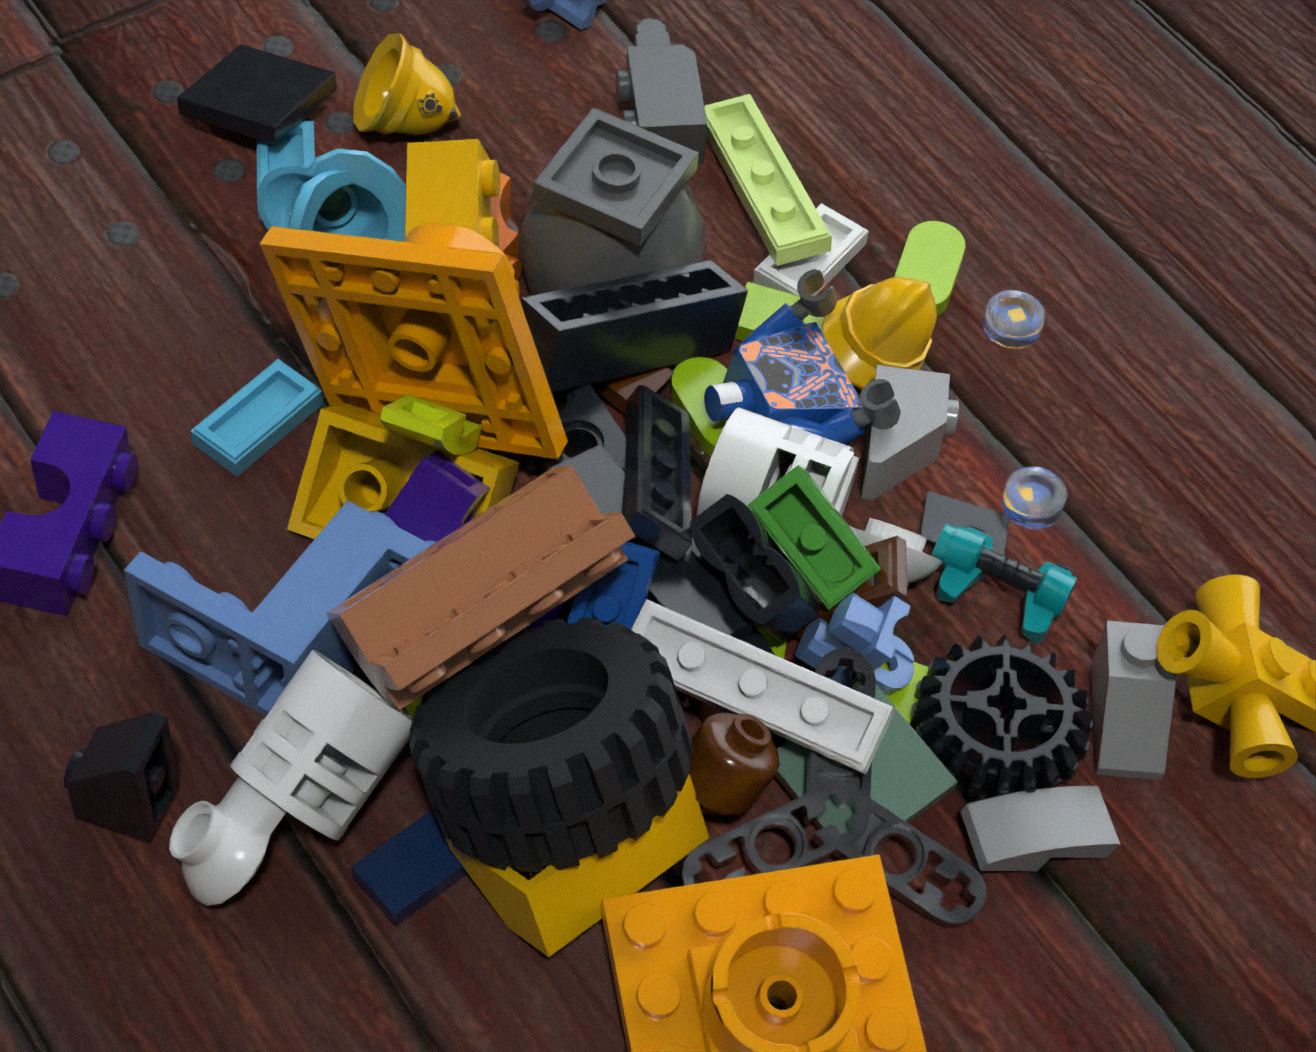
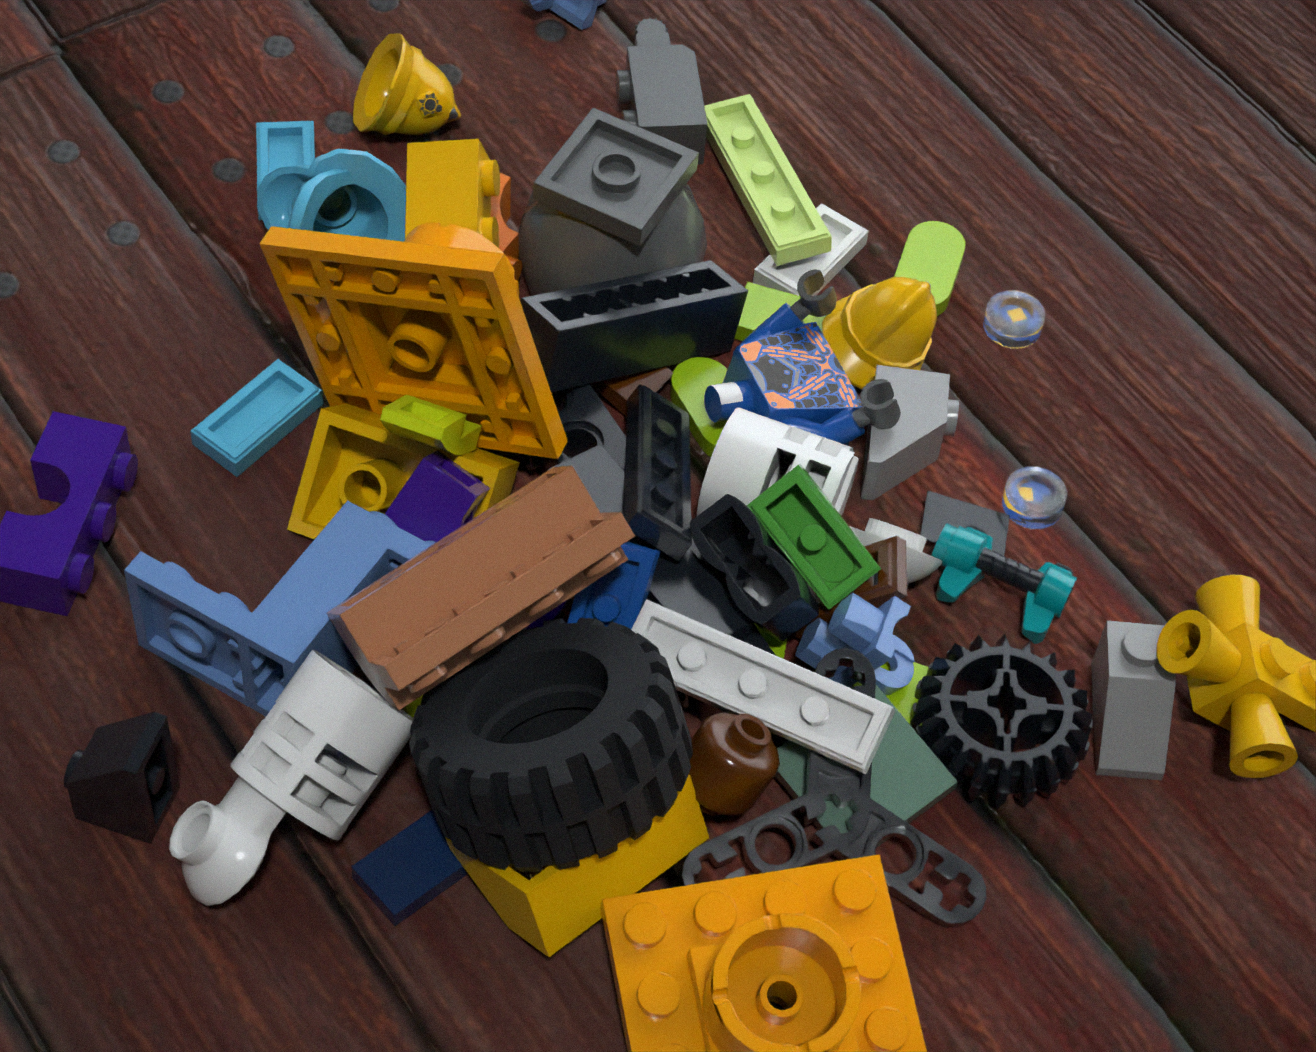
black tile [177,44,337,145] -> none
light grey slope [960,786,1120,871] -> none

